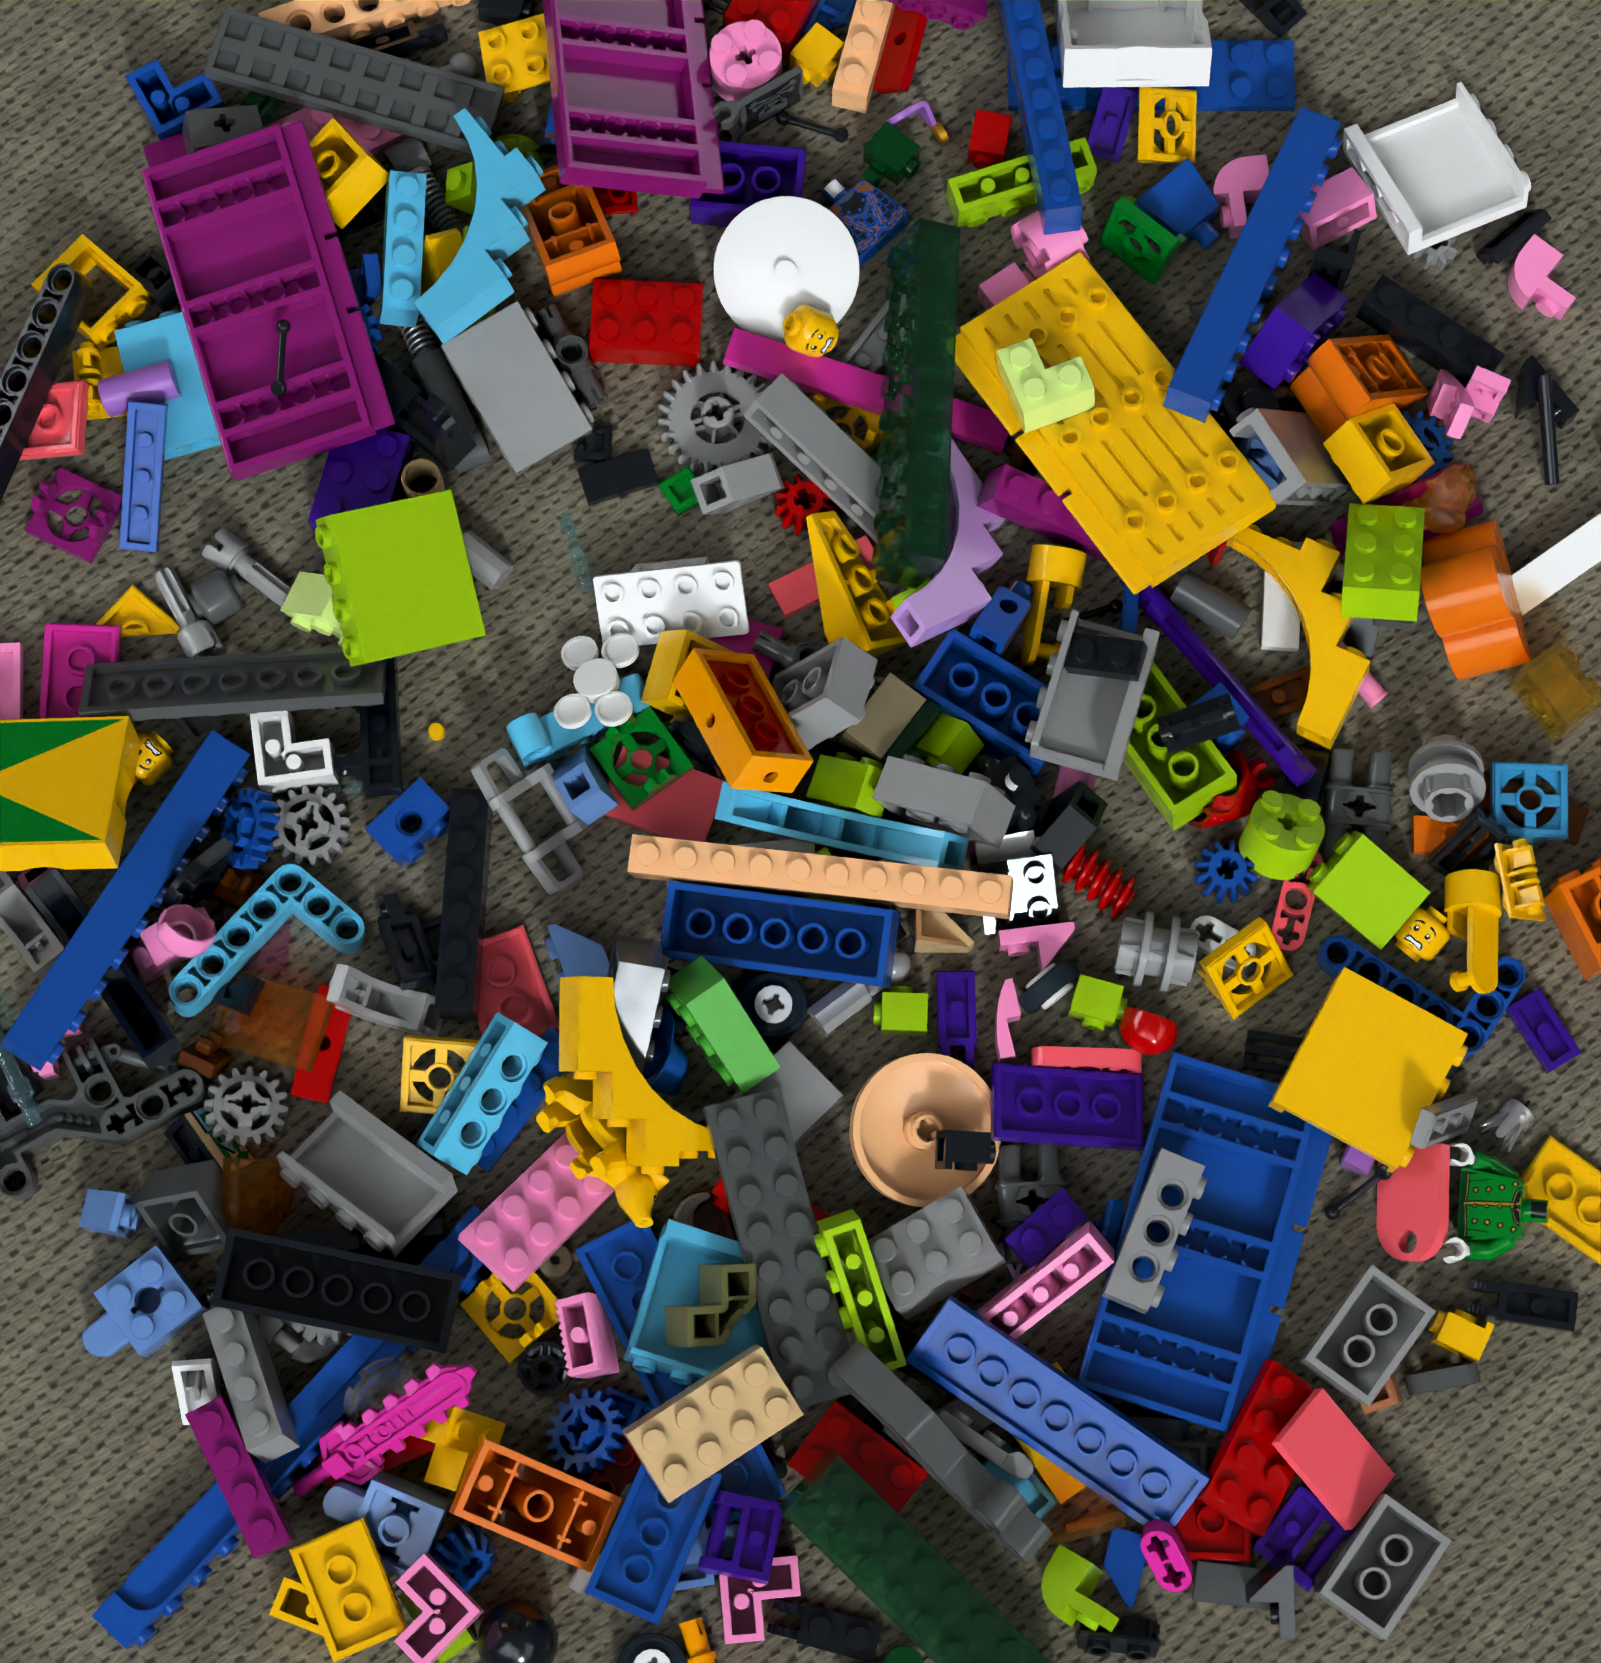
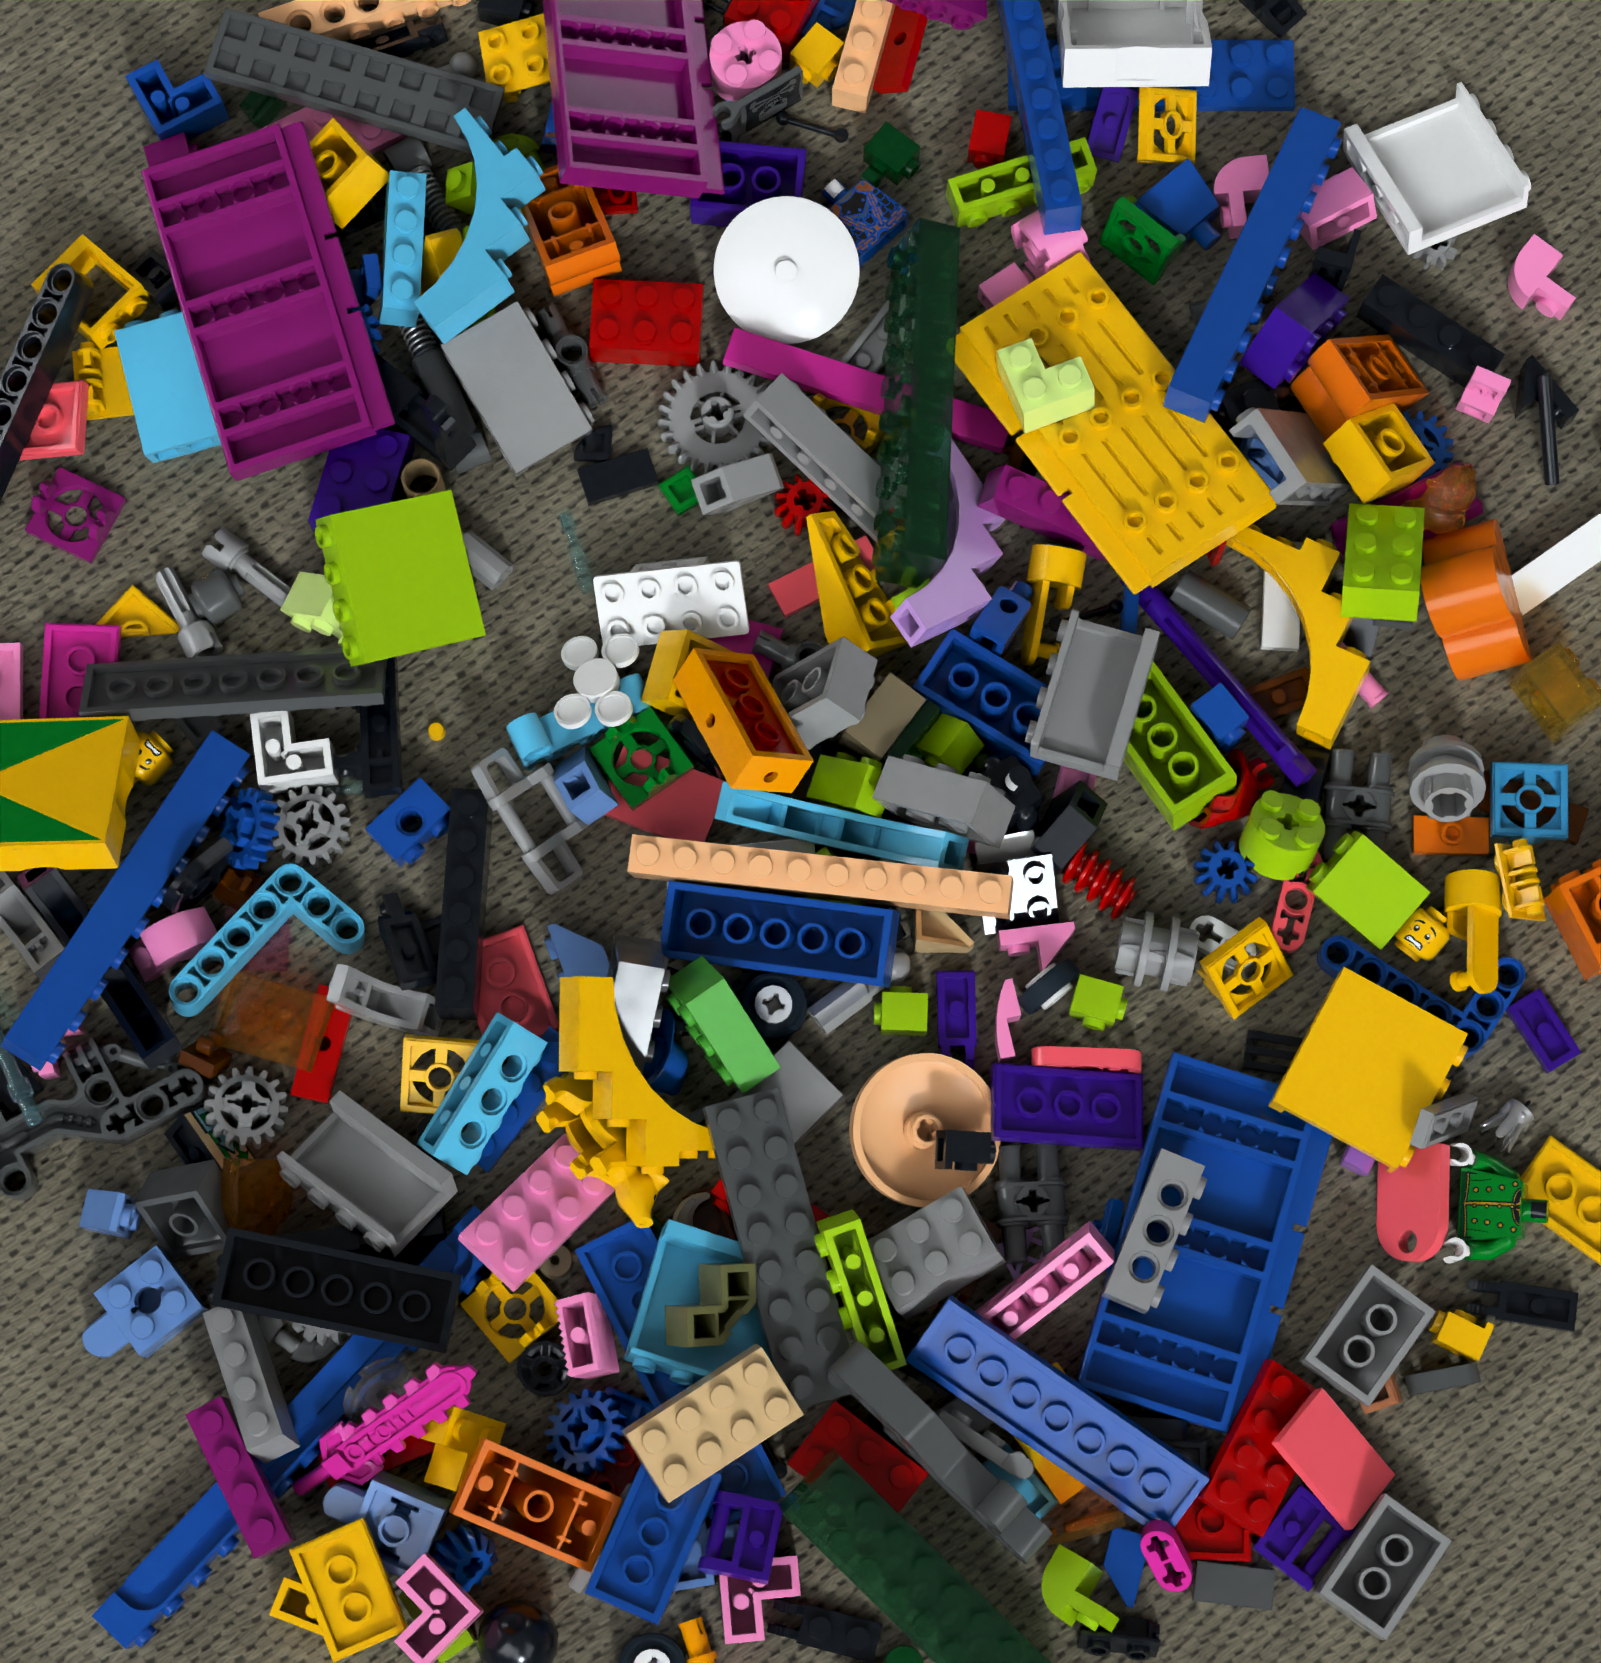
medium lavender brick [98,359,182,418] -> none
plate [119,400,168,552] -> none
bright pink hair [157,904,217,958] -> none
white slope [171,1358,221,1425] -> none
dark grey brick [182,104,263,154] -> none
black tile [213,976,265,1016] -> none
black hinge [270,319,291,397] -> none
yellow head [782,305,839,358] -> none
medium lavender piece [883,101,949,146] -> none
dark purple plate [1003,1188,1088,1269] -> none
black plate [1063,633,1148,682] -> none
red hair [1120,1007,1178,1055] -> none
black hinge [1156,693,1241,754] -> none
slope [1245,1549,1296,1639] -> none
black hinge [1325,1164,1392,1220] -> none
bright pink slope [1427,369,1475,439] -> none
black tile [1427,808,1507,877] -> none
black tile [1476,209,1552,265] -> none

